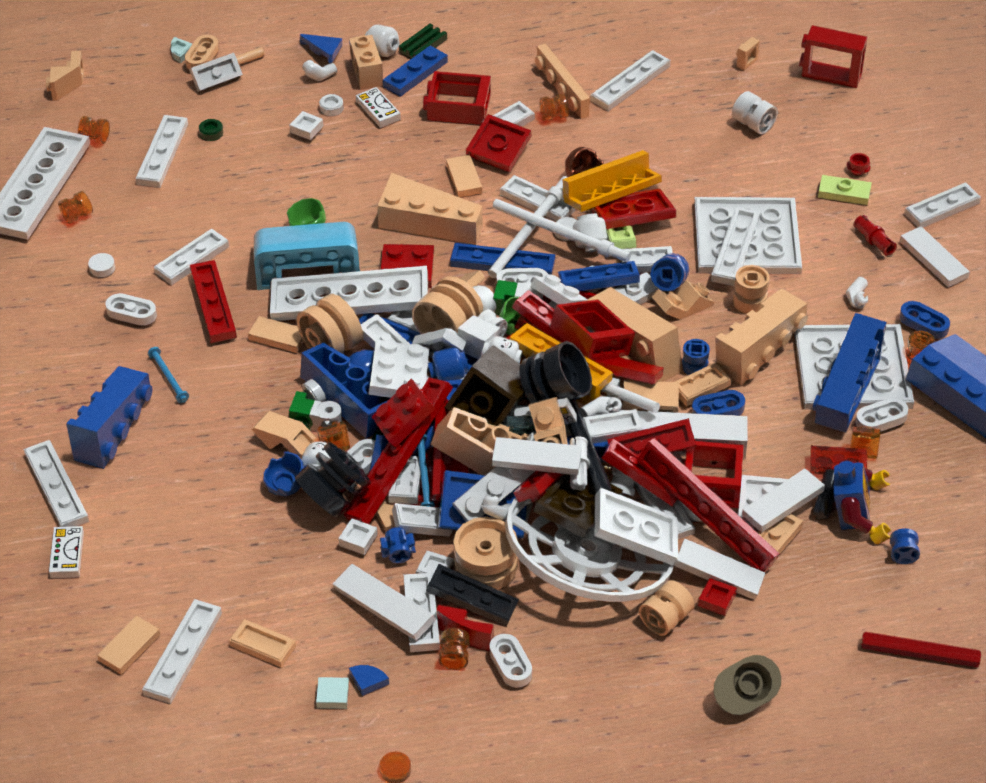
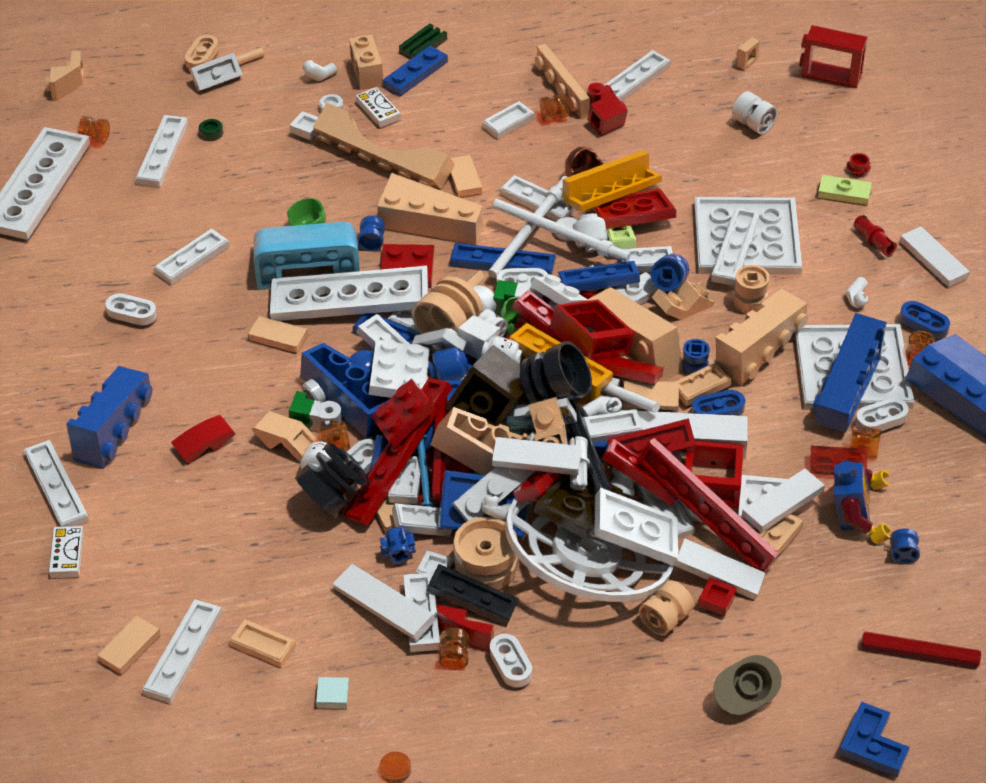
clear orange wheel [58,191,93,224] -> none
white tile [88,253,115,278] -> none
dark azure axle [147,347,189,403] -> none
light aqua tile [171,37,192,63] -> none
red plate [190,260,237,343] -> none
blue hair [263,452,305,496] -> none
light nougat wheel [296,293,363,354] -> none
blue tile [300,34,342,63] -> none
white plate [338,518,378,555] -> none
blue tile [349,665,389,696] -> none
white head [365,25,399,57] -> none
red window [423,71,491,125] -> none
red plate [465,114,532,172] -> none
black axle [813,469,835,520] -> none
white tile [904,182,981,228] -> none
none -> red slope [171,415,236,464]
none -> light nougat arch [313,103,455,190]
none -> blue wheel [358,216,385,251]
none -> red brick [587,82,628,136]
none -> blue plate [839,701,910,777]

